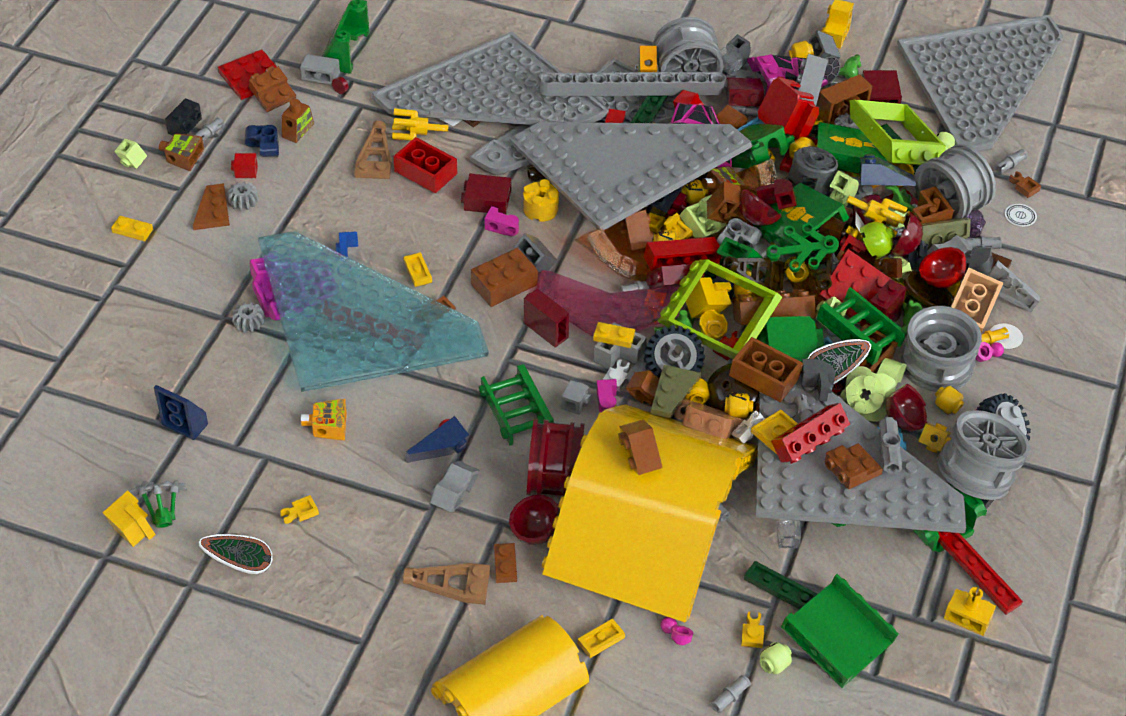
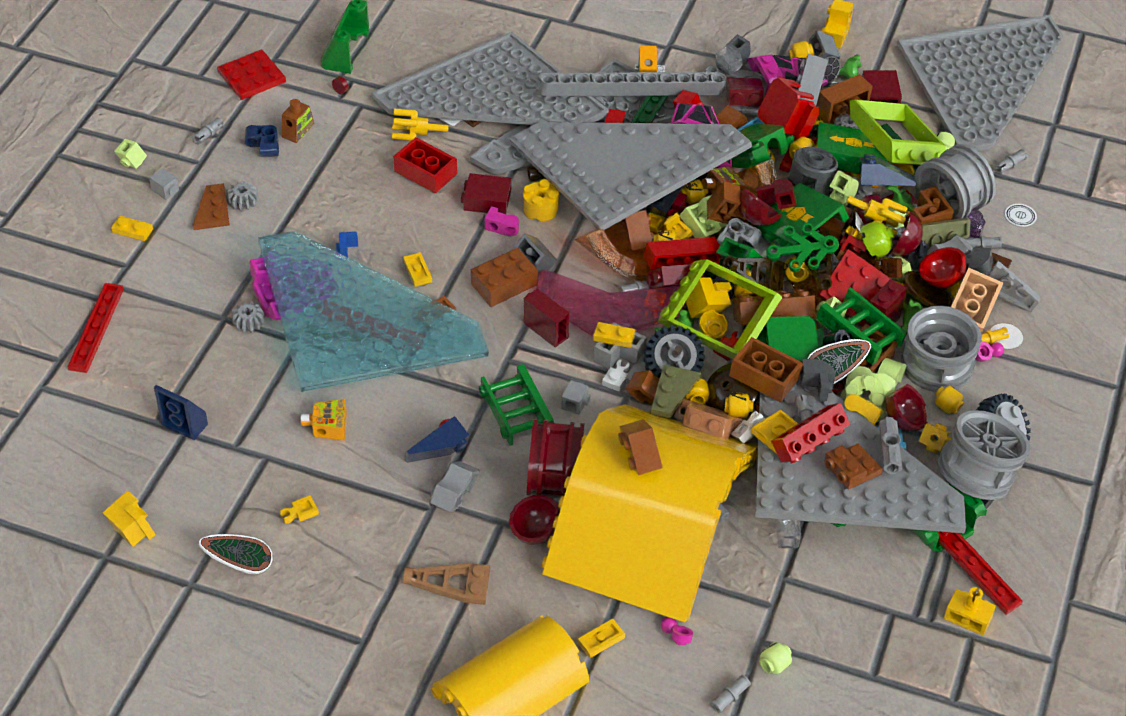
plant [129,480,187,528] -> none
dark orange torso [159,134,204,171] -> none
black brick [165,98,202,136] -> none
red brick [231,153,258,178] -> none
dark orange plate [249,66,296,112] -> none
light grey brick [300,54,340,85] -> none
medium nougat plate [354,121,392,179] -> none
dark orange plate [494,543,517,583] -> none
dark pink leg [596,379,617,413] -> none
light grey wheel [653,17,724,73] -> none
yellow plate [741,611,764,648] -> none
dark green plate [744,561,817,609] -> none
green panel [781,574,899,688] -> none
dark orange plate [1009,171,1041,198] -> none
none -> red tile [68,283,124,373]
none -> light grey brick [149,168,179,200]
none -> black brick [823,330,851,346]
none -> yellow leg [845,394,884,425]

